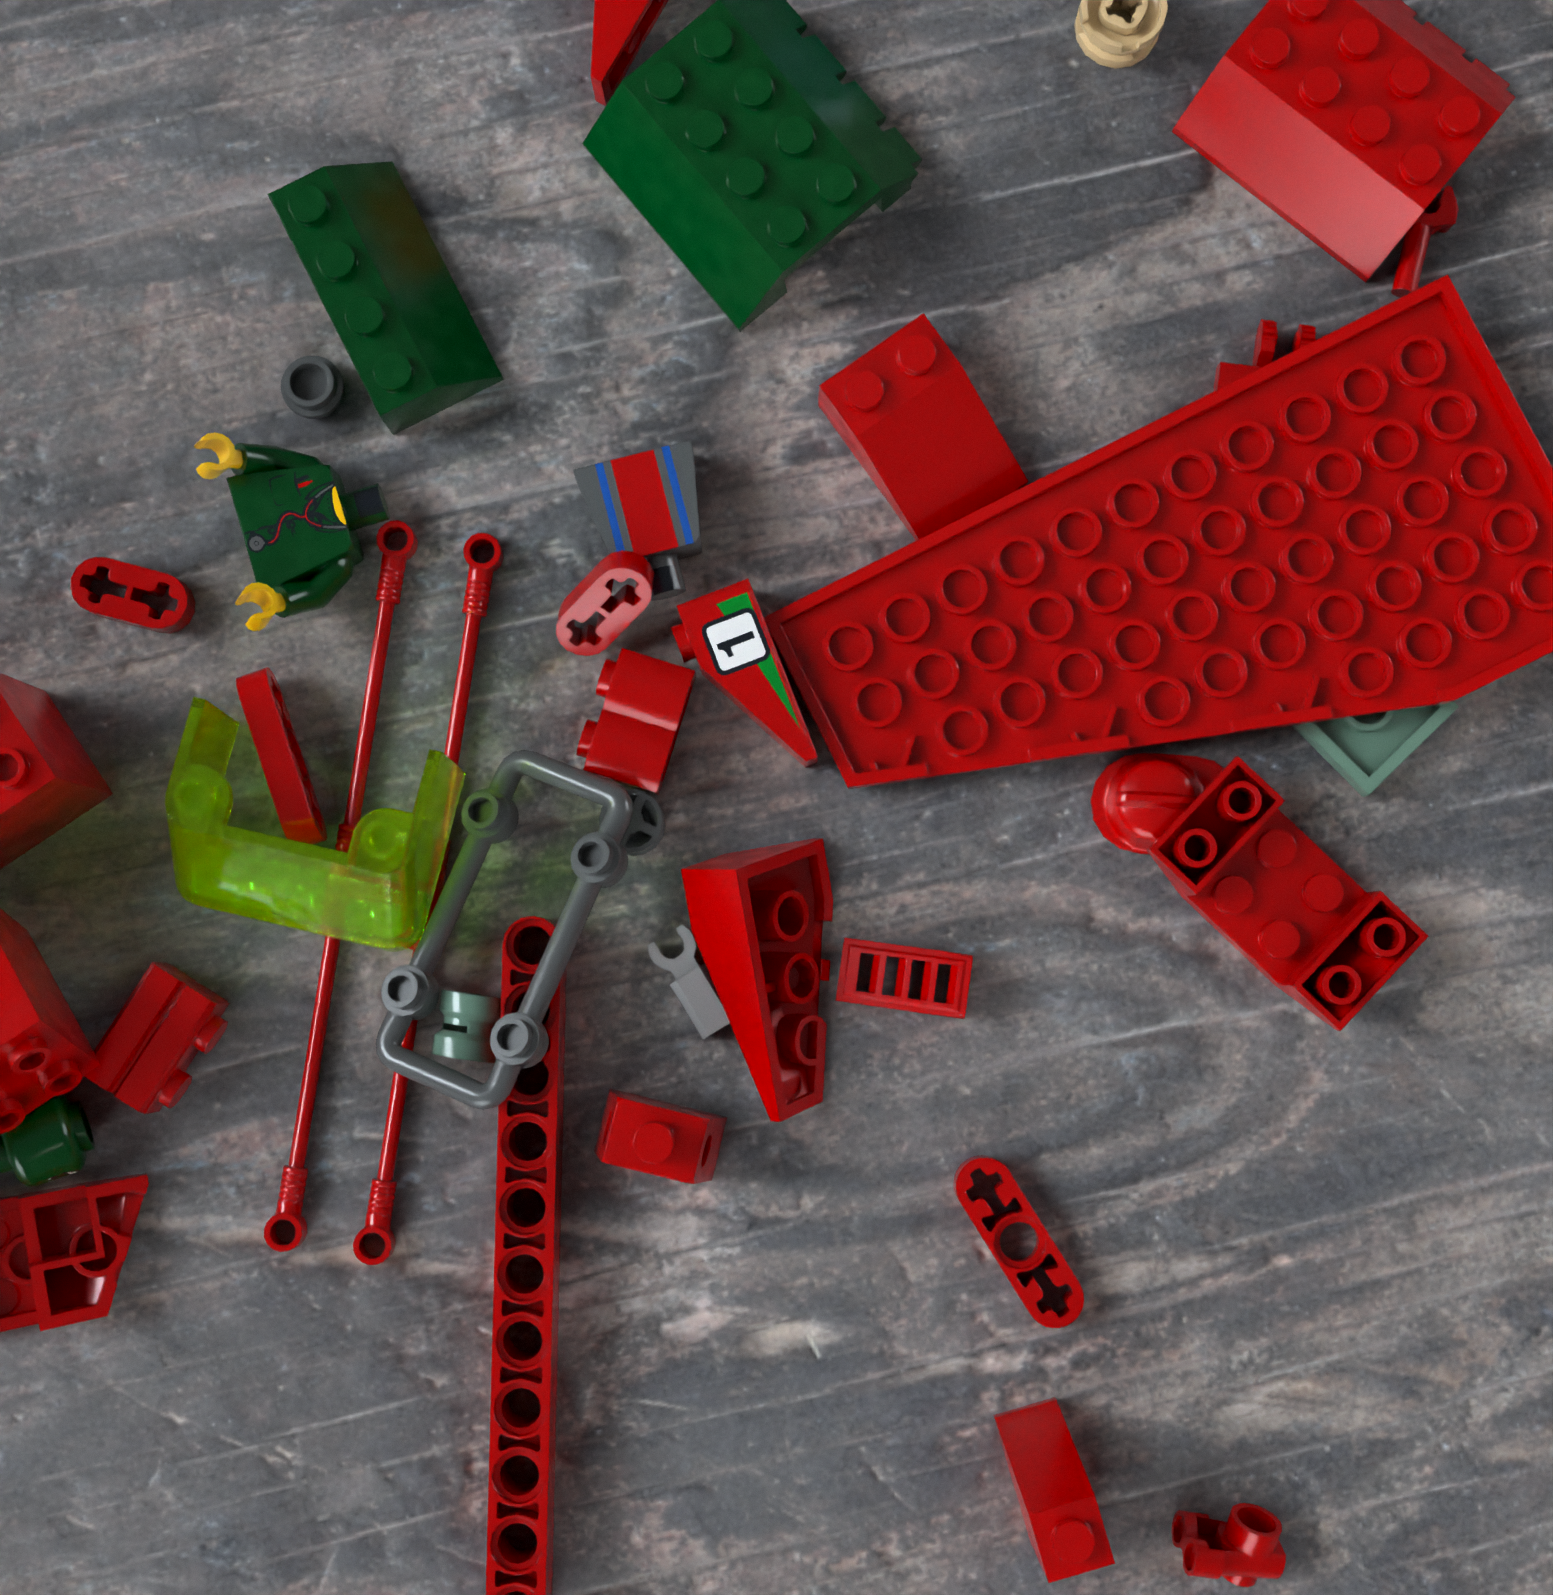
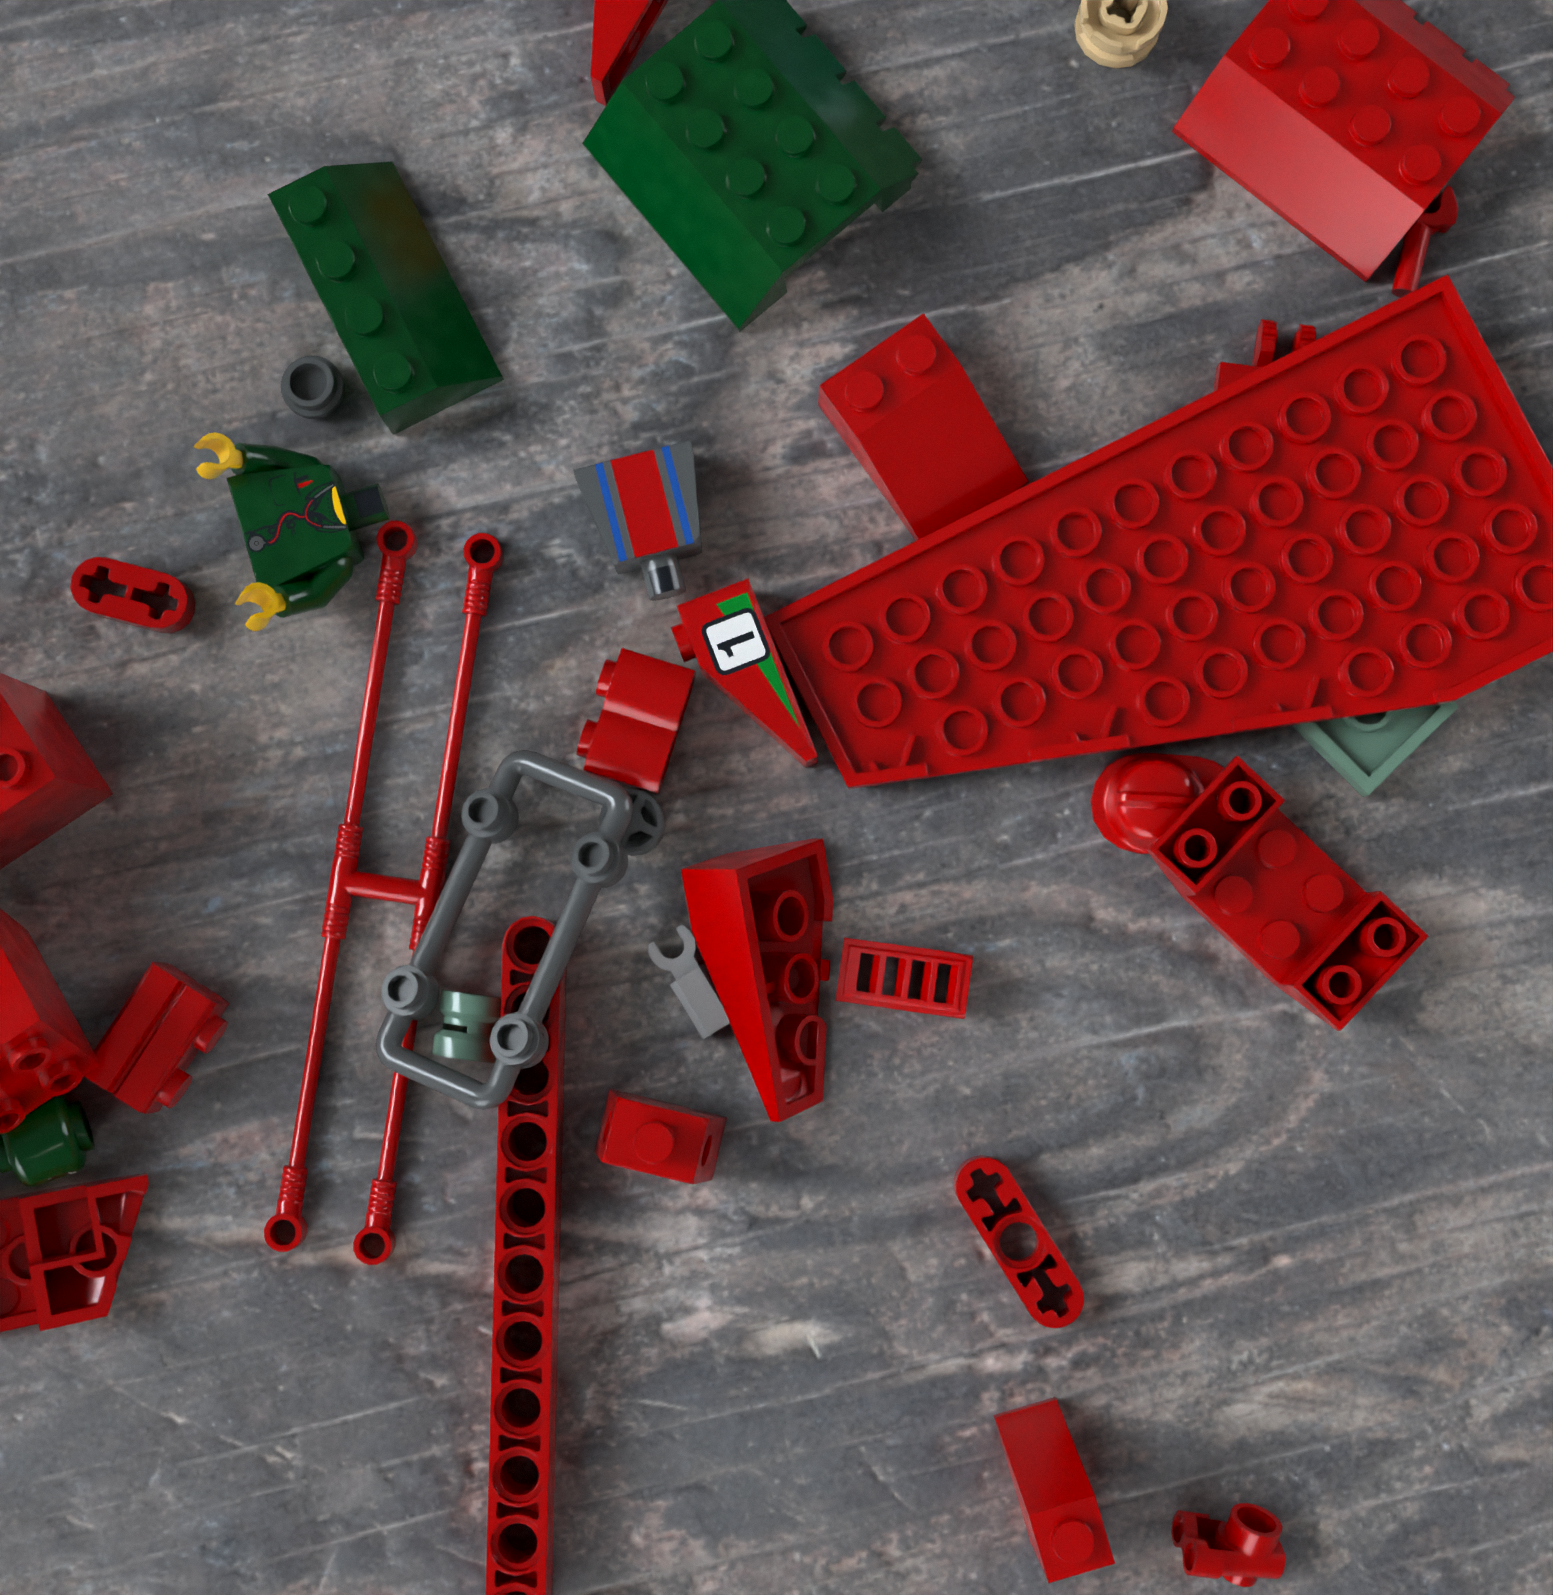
clear neon green windscreen [165,697,466,952] -> none
red beam [236,667,327,851] -> none
red beam [556,550,654,656] -> none

